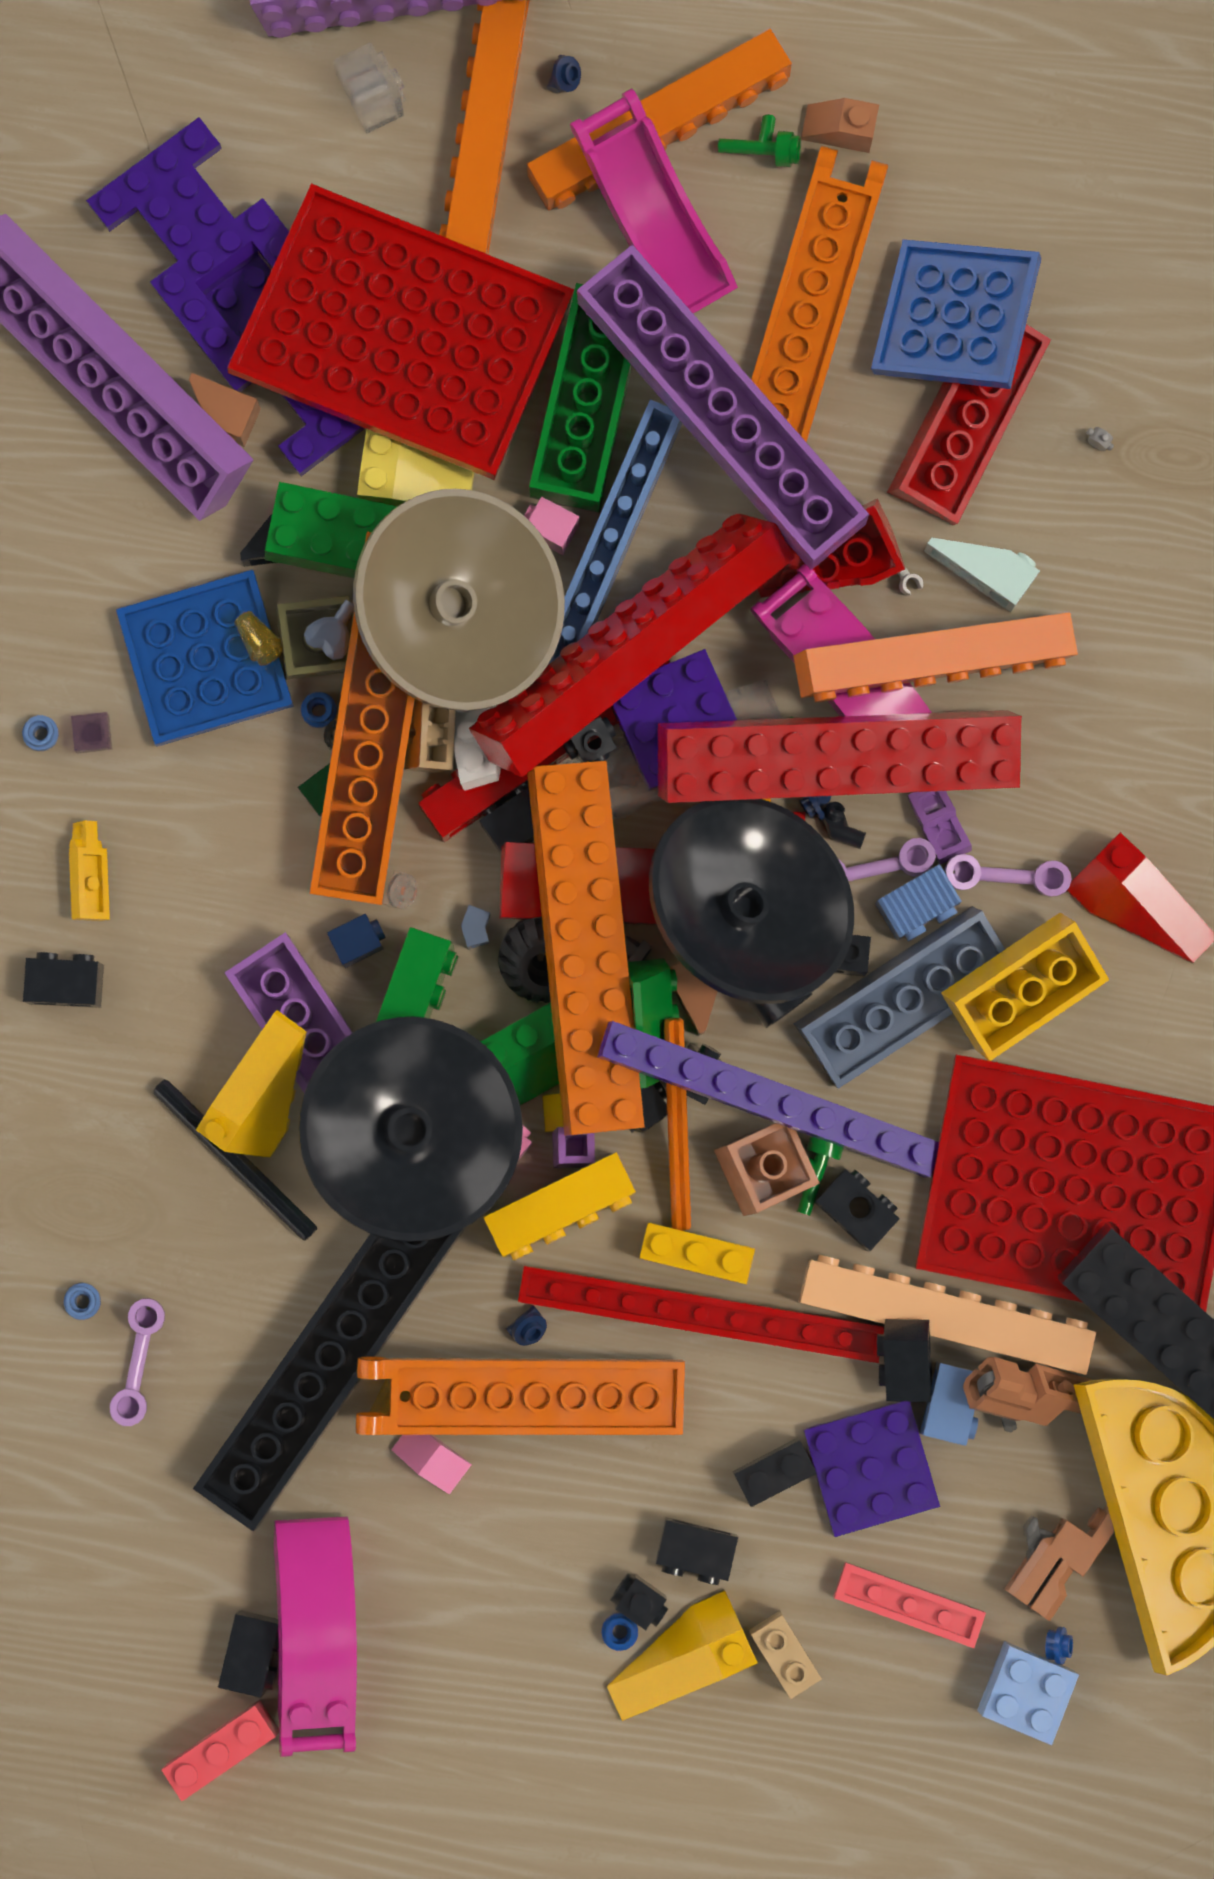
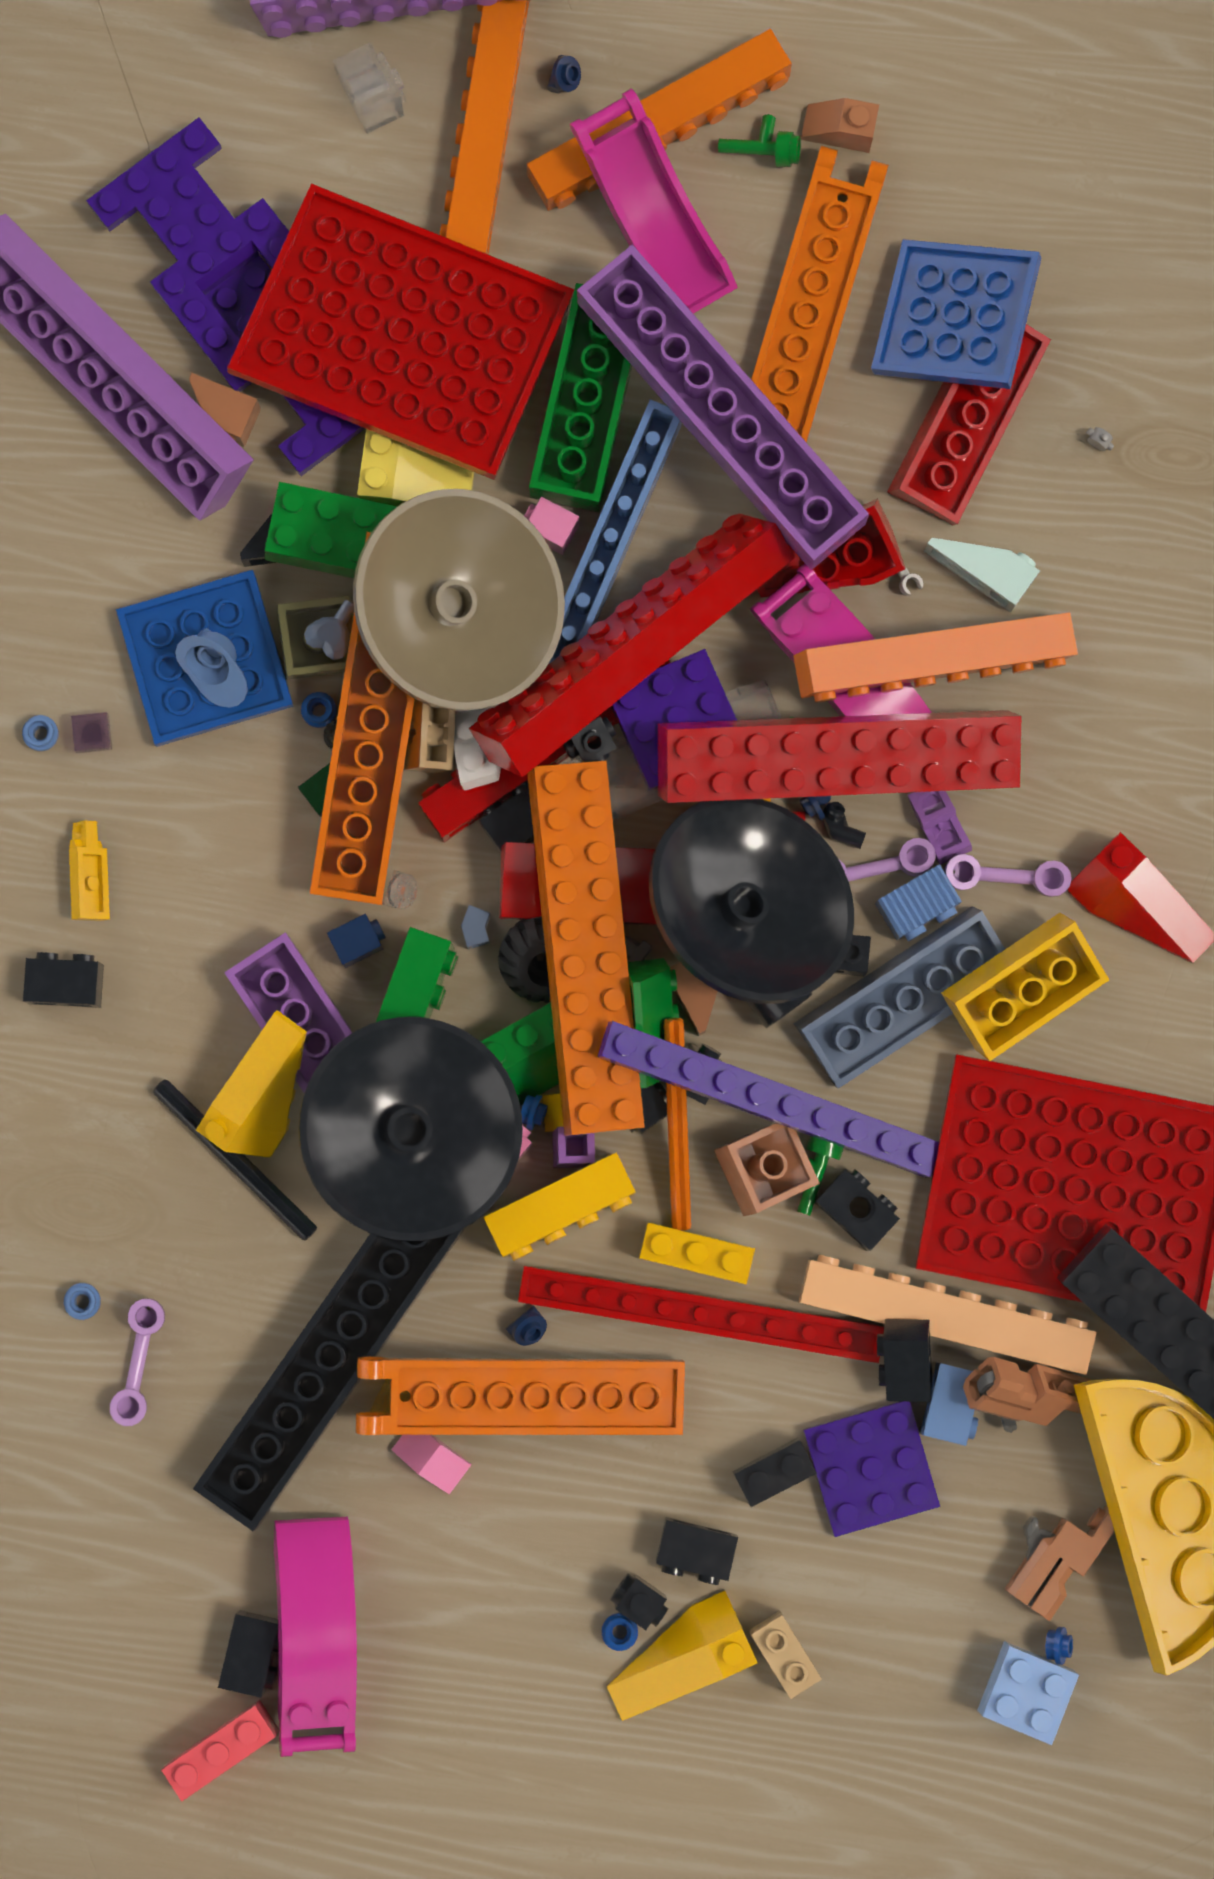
clear yellow cone [234,611,283,666] -> none
coral plate [833,1562,986,1648] -> none
none -> medium blue piece [175,628,248,708]
none -> blue plate [521,1094,548,1130]

